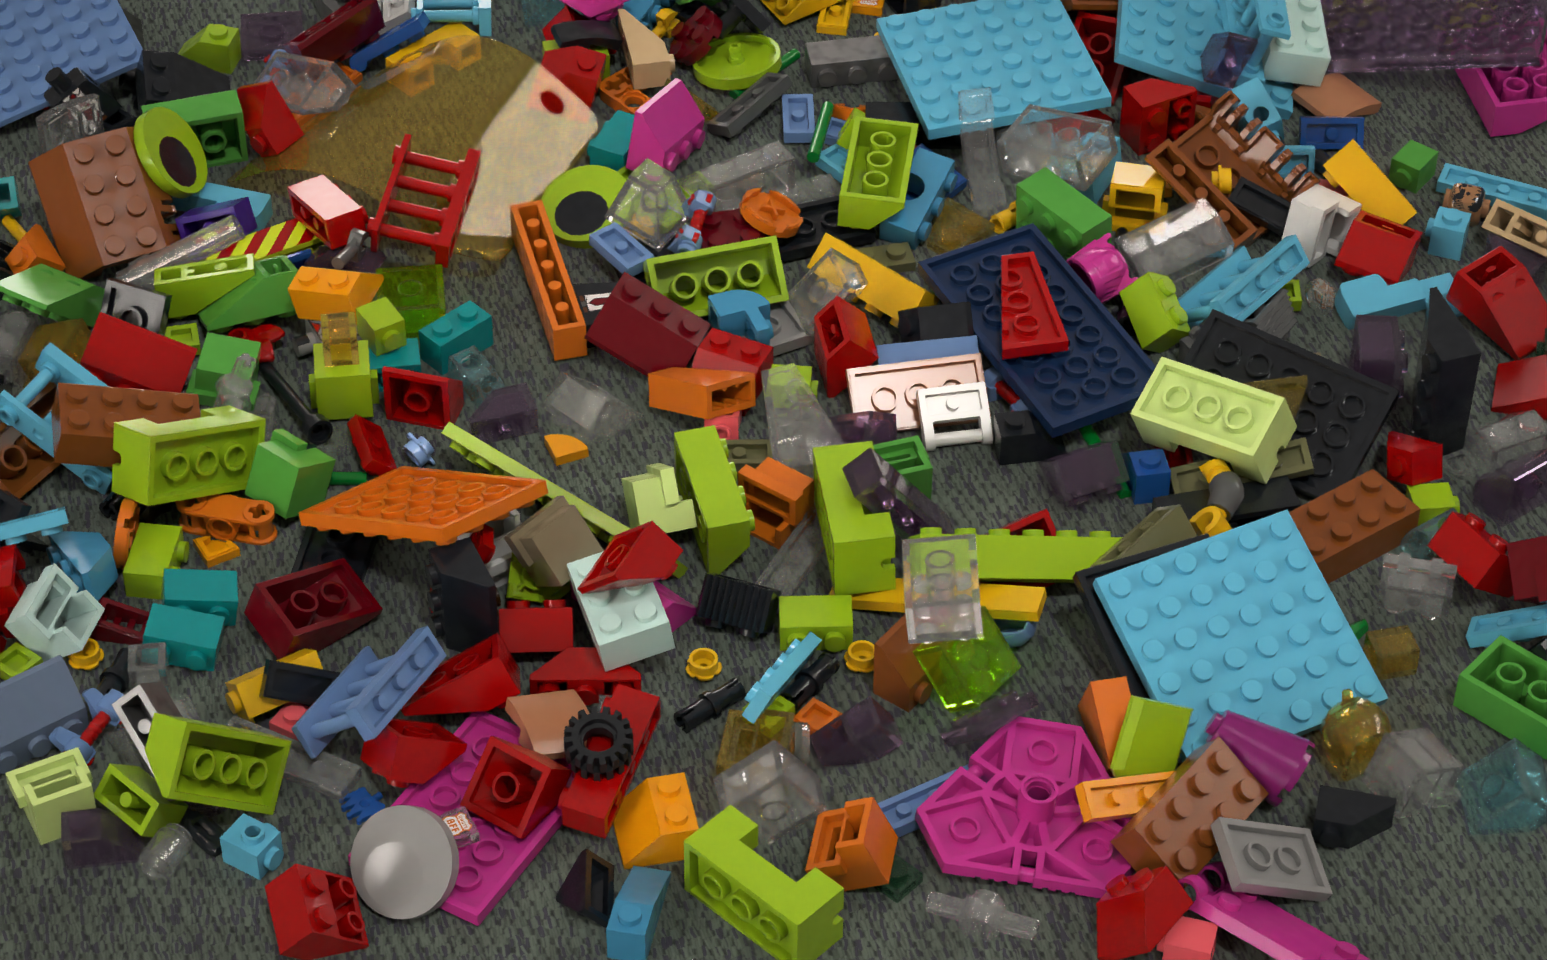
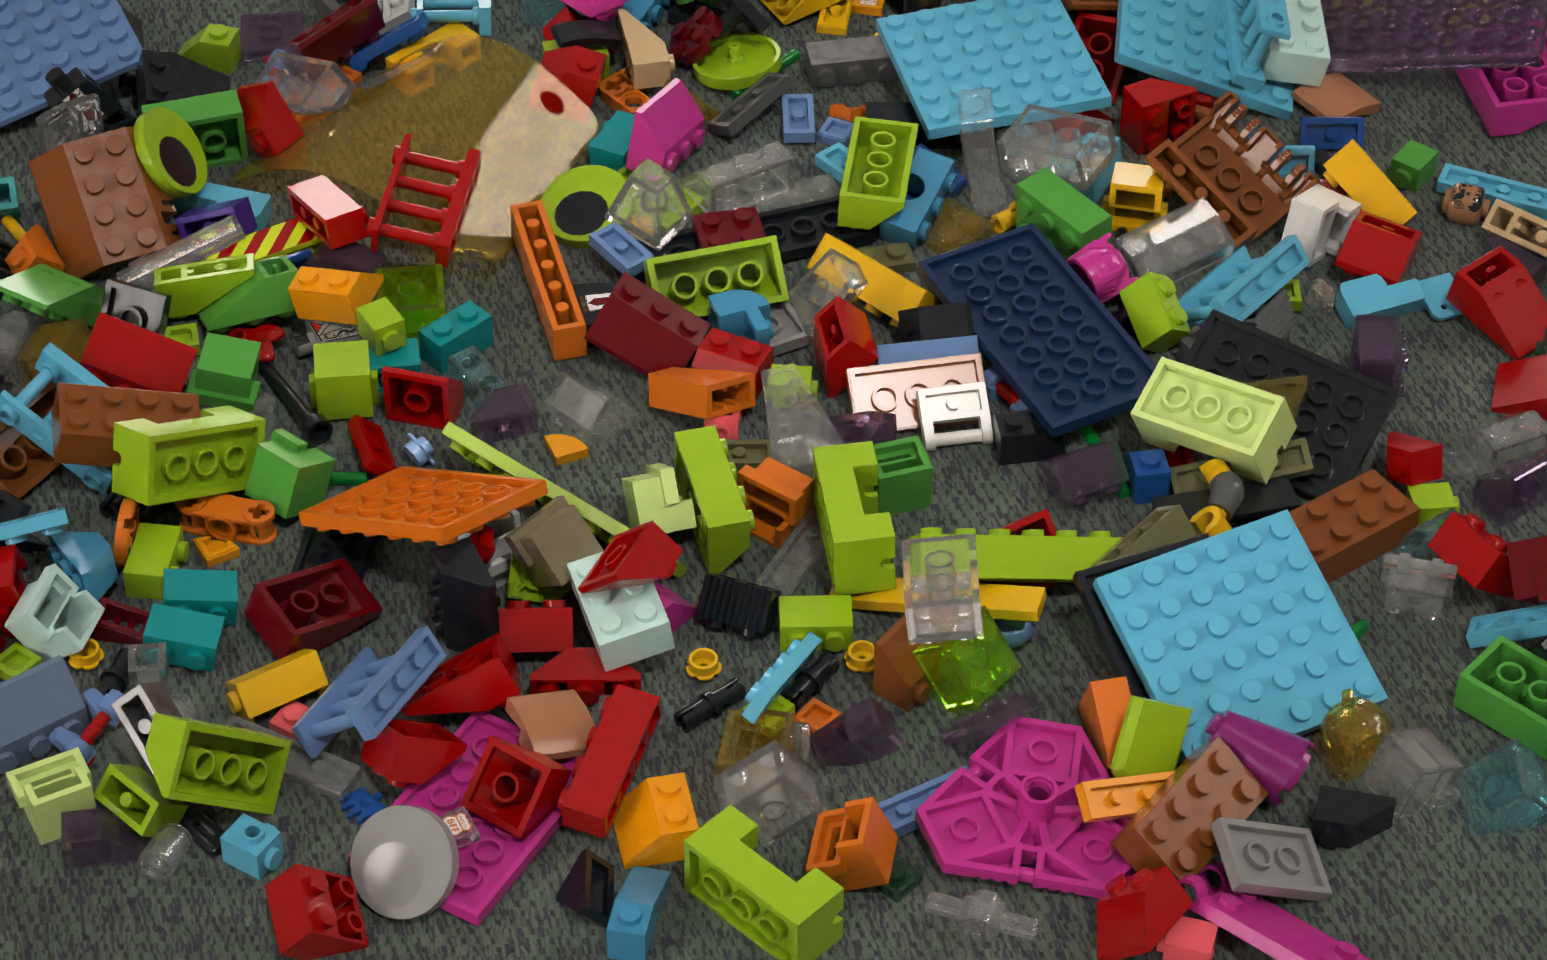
clear axle [213,353,257,412] -> none
black tile [259,659,340,705] -> none
clear yellow brick [320,312,359,367] -> none
dark grey bar [331,228,369,270] -> none
black tyre [564,706,634,781] -> none
yellow bar [652,8,680,39] -> none
medium blue piece [667,189,717,254] -> none
orange tile [739,188,803,238] -> none
green bar [807,101,834,163] -> none
lime plate [836,107,866,150] -> none
brick [842,447,954,542] -> none
red wing [1001,251,1069,360] -> none
slope [1200,32,1258,89] -> none
yellow plate [1211,165,1232,194] -> none
black tile [1228,176,1291,236] -> none
medium azure torso [1231,76,1285,145] -> none
clear yellow brick [1362,625,1420,681] -> none
black slope [1409,287,1481,458] -> none
medium azure brick [1425,206,1472,261] -> none

